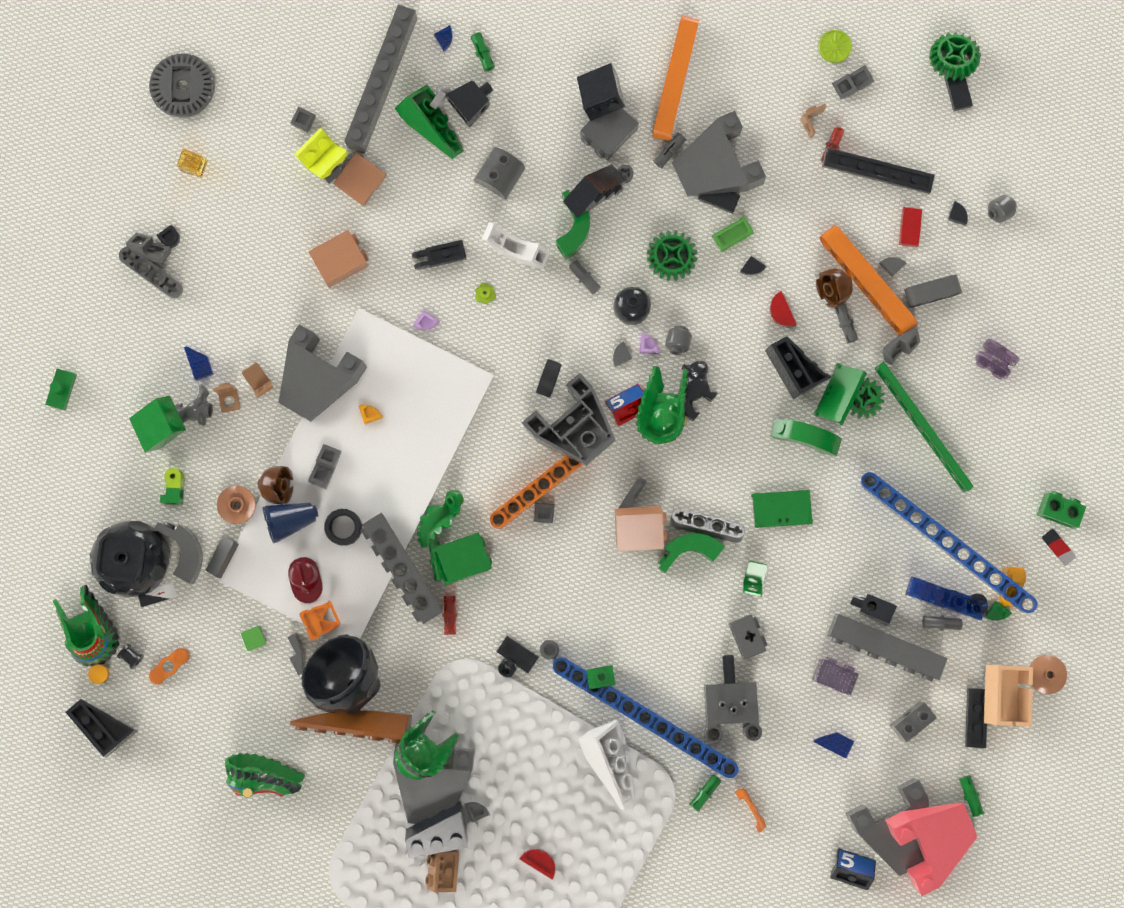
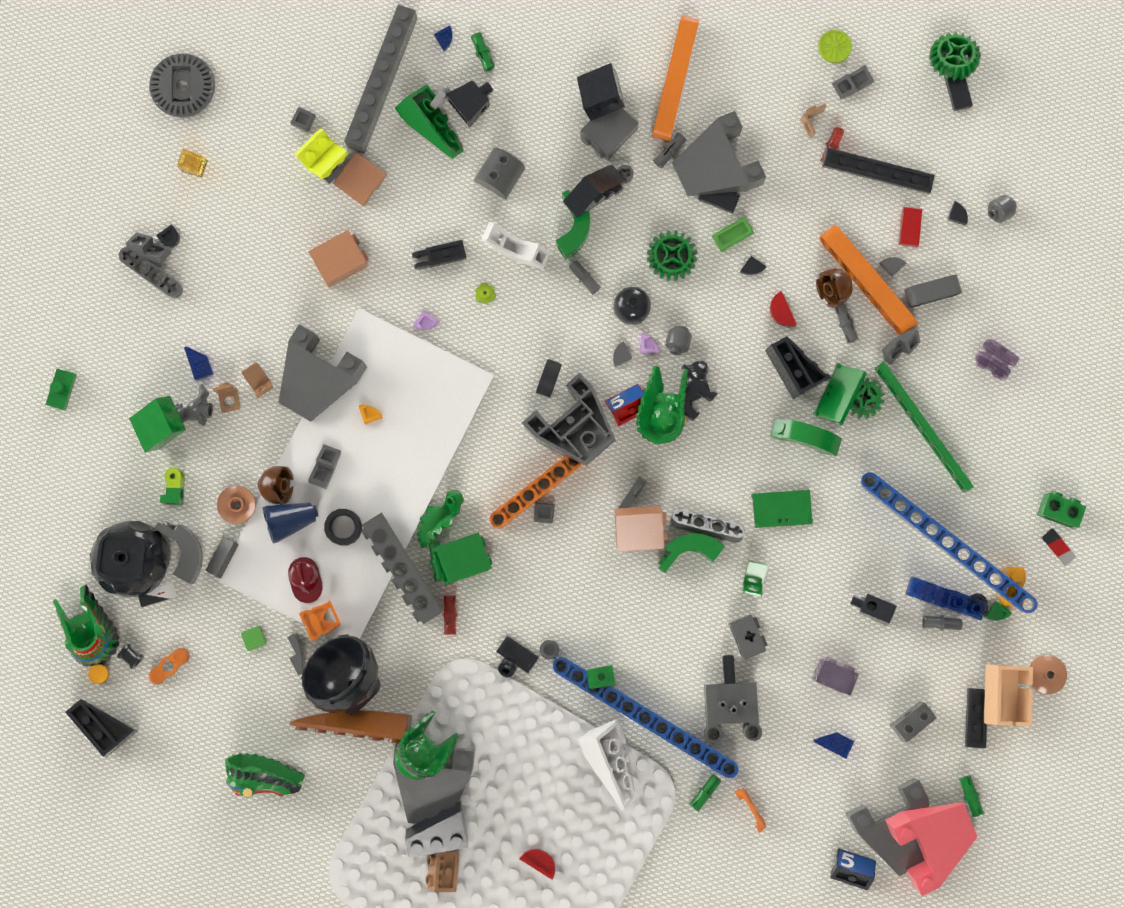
dark grey tile [464,802,490,823] -> none
dark grey brick [827,614,948,682] -> none

